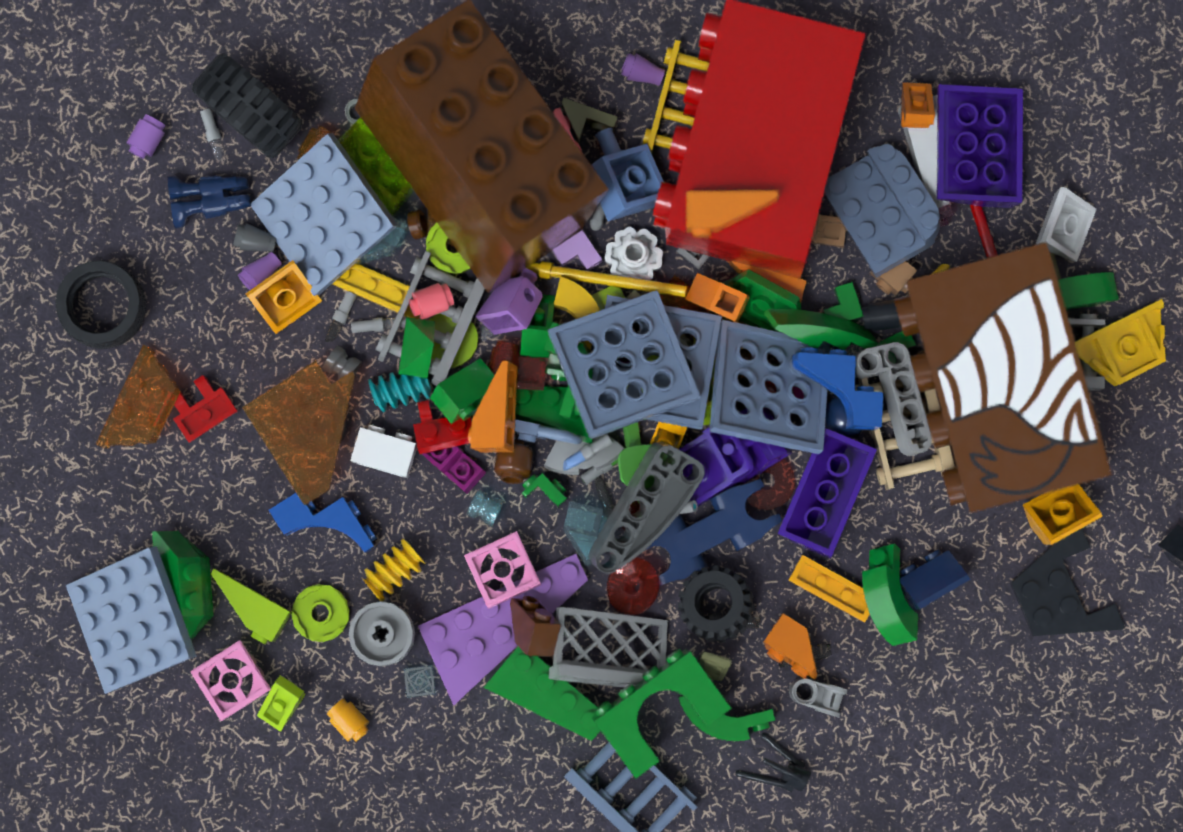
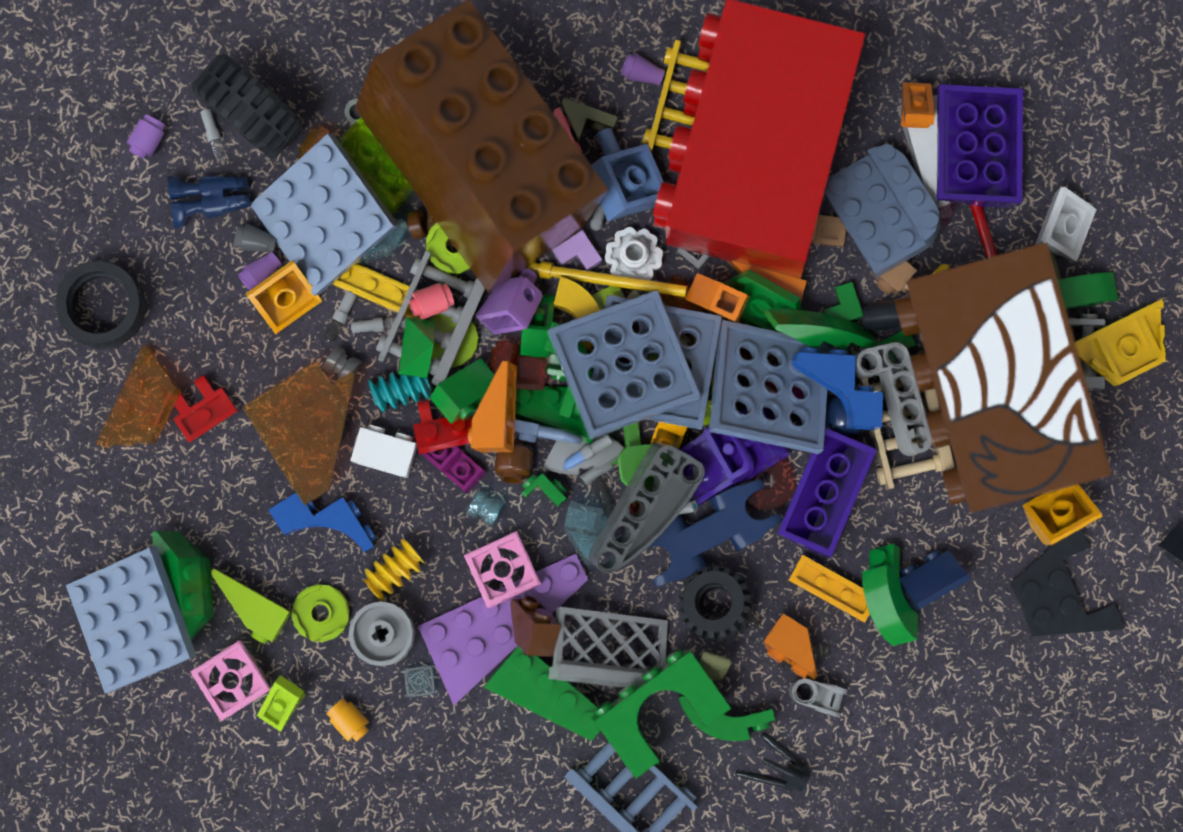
clear red dish [607,557,659,615] -> none
orange slope [687,191,778,237] -> none

